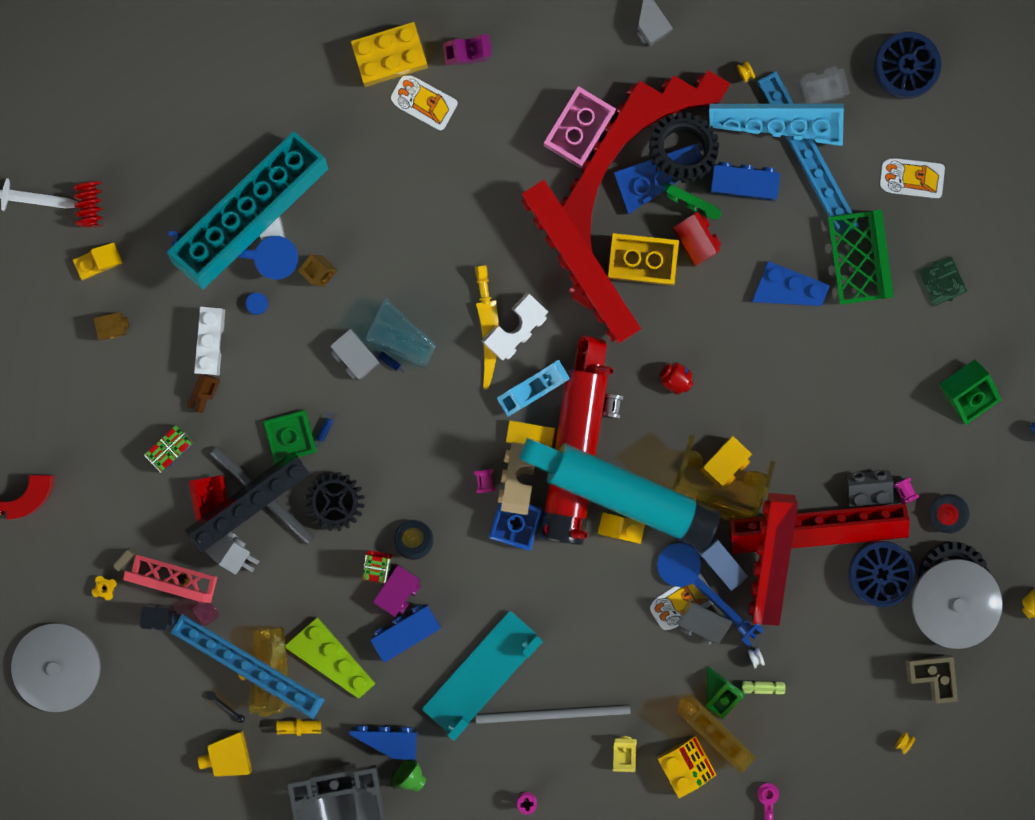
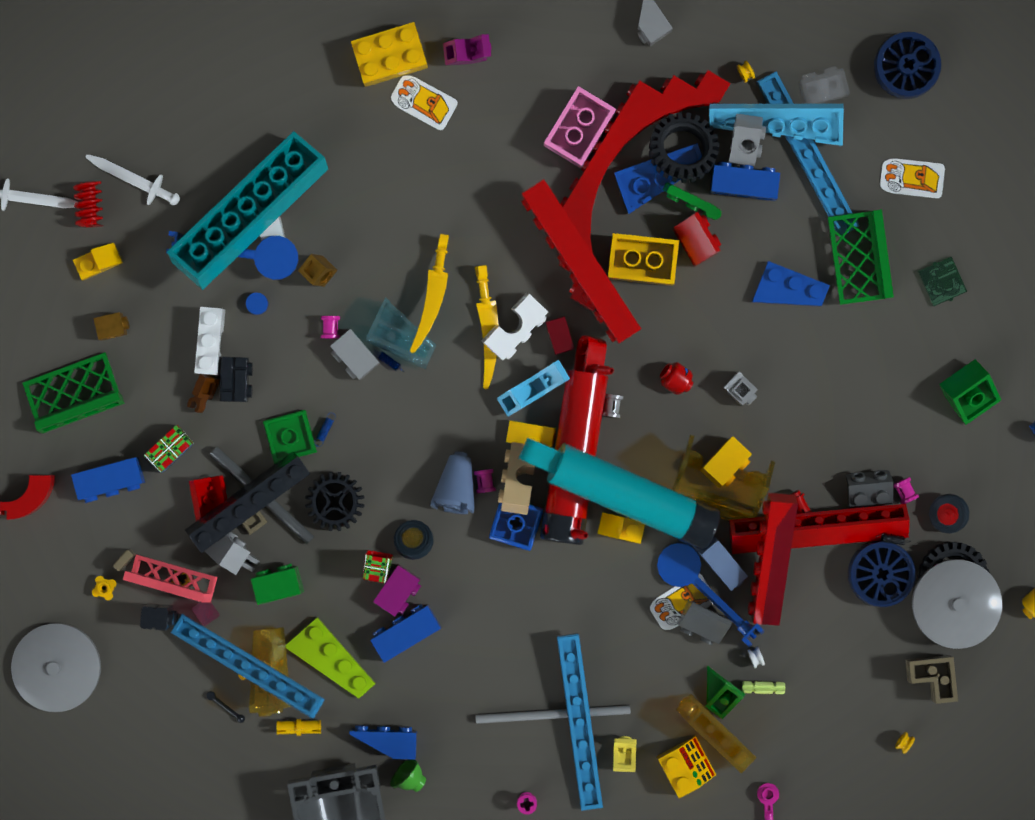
yellow torso [197,730,252,776] -> none
teal bracket [423,611,543,741] -> none
none -> green fence [23,353,125,434]
none -> blue brick [71,457,145,503]
none -> white sword [86,155,180,205]
none -> black brick [220,357,253,402]
none -> dark tan tile [242,511,268,535]
none -> green brick [251,563,304,605]
none -> dark pink bush [320,316,340,339]
none -> yellow sword [410,234,449,353]
none -> sand blue cone [430,452,475,514]
none -> dark red piece [545,316,574,355]
none -> dark azure tile [557,633,603,811]
none -> light grey window [722,371,758,406]
none -> light grey brick [729,114,766,166]
none -> red pin [790,490,812,514]
none -> black piece [876,533,911,545]

